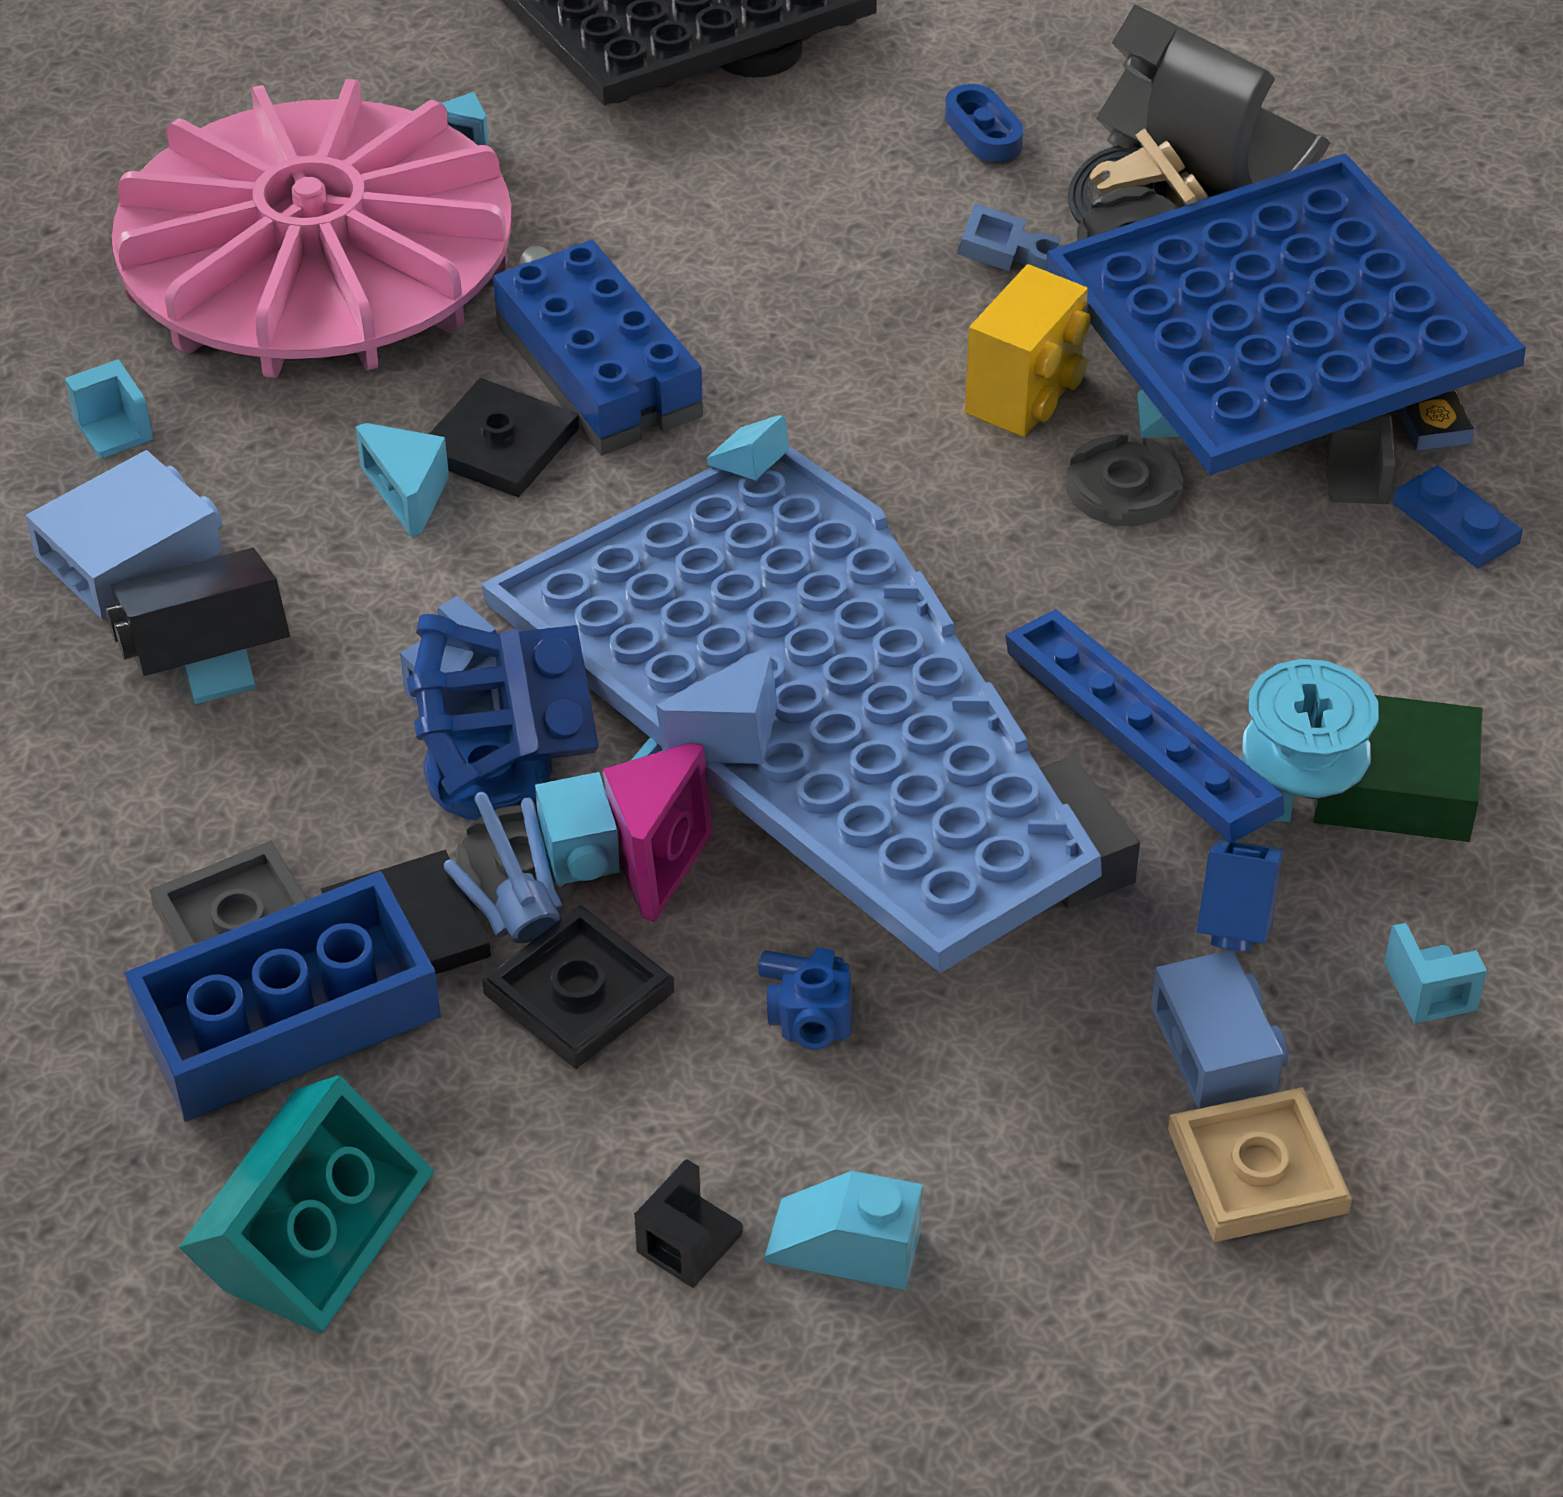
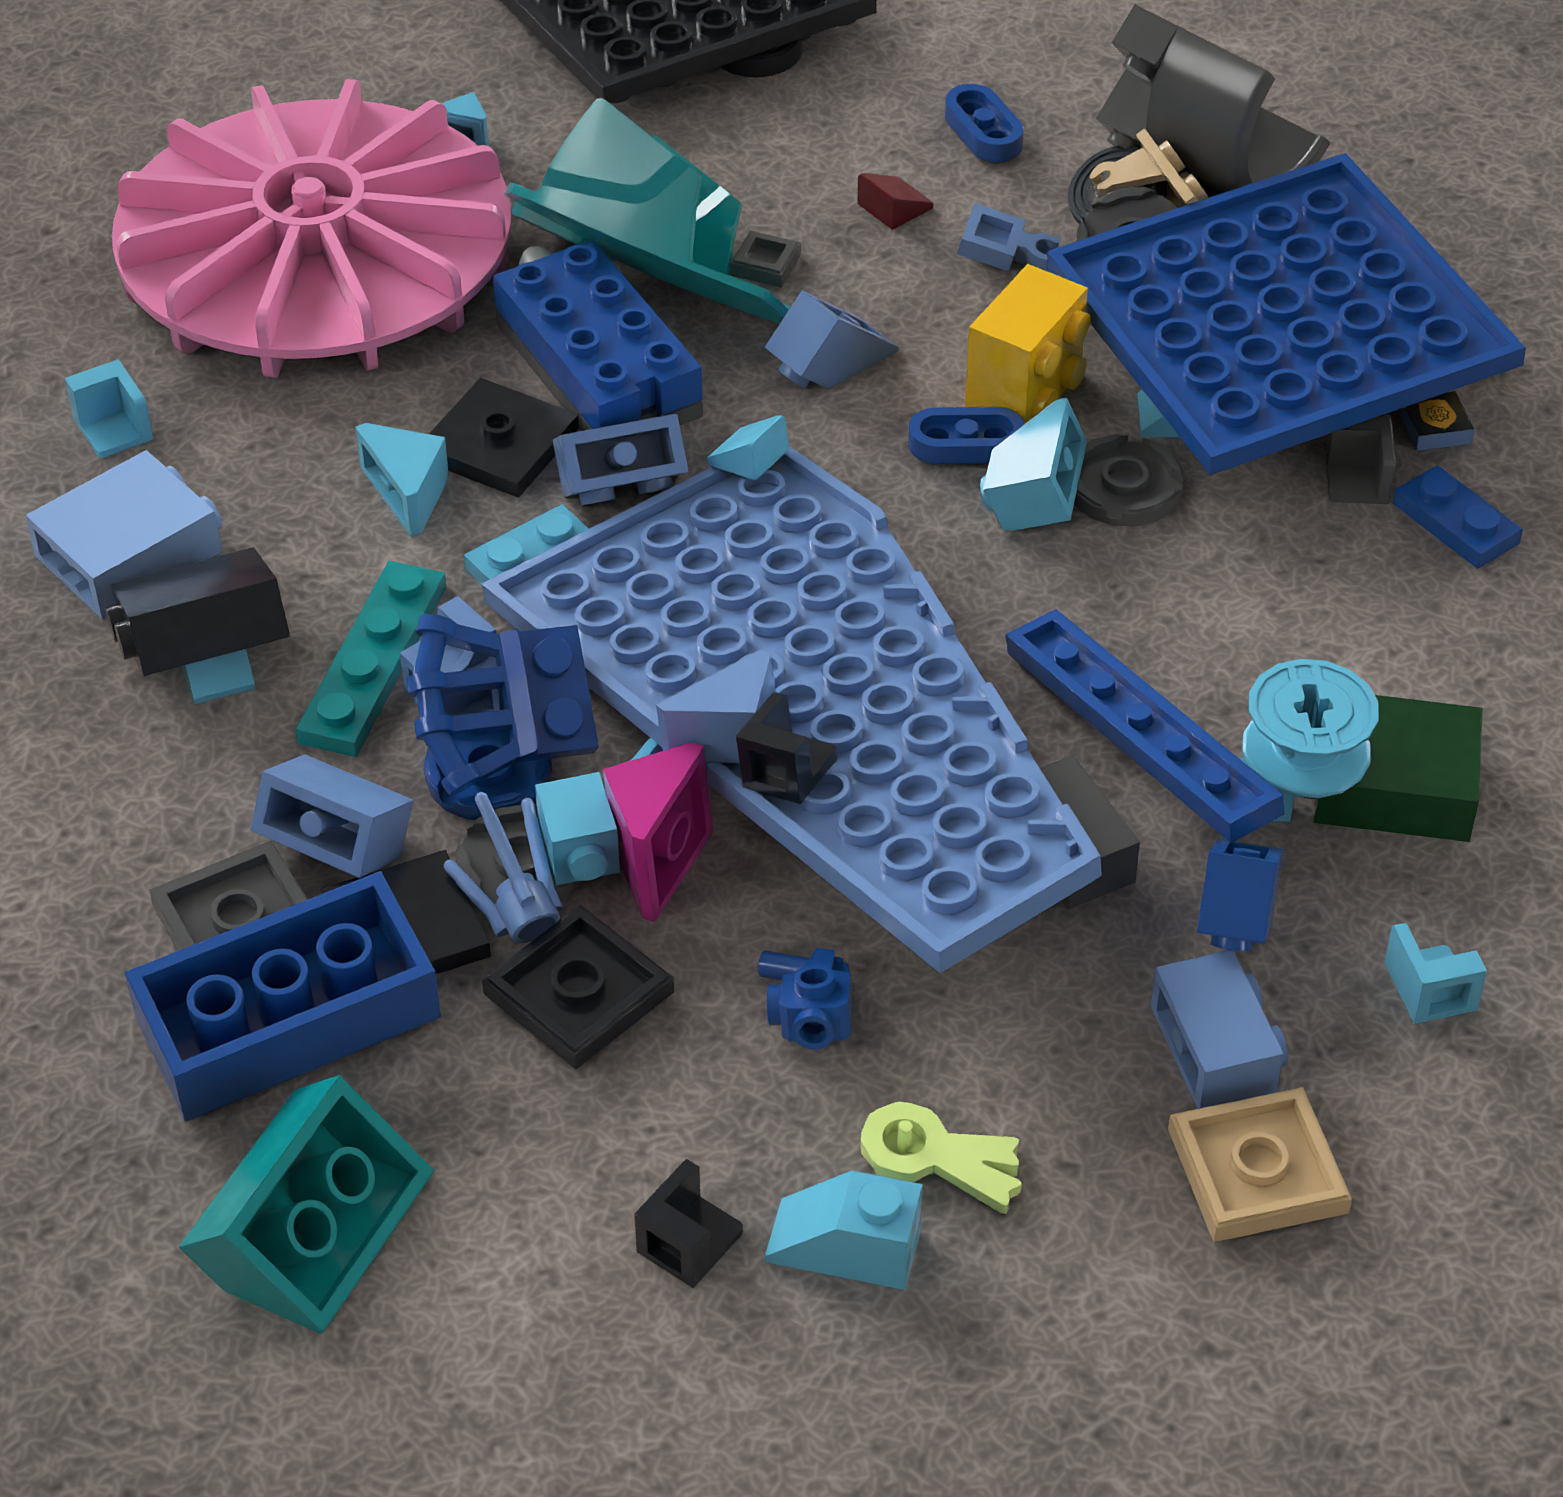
none -> medium blue brick [250,754,414,878]
none -> teal plate [295,561,447,757]
none -> medium azure plate [464,504,589,584]
none -> teal piece [504,98,791,324]
none -> medium blue brick [553,414,689,506]
none -> dark grey tile [730,231,801,288]
none -> black panel [736,692,837,804]
none -> medium blue slope [765,290,899,389]
none -> dark red slope [857,173,933,230]
none -> yellowish green piece [860,1101,1022,1214]
none -> blue plate [908,407,1025,464]
none -> medium azure slope [980,398,1087,531]

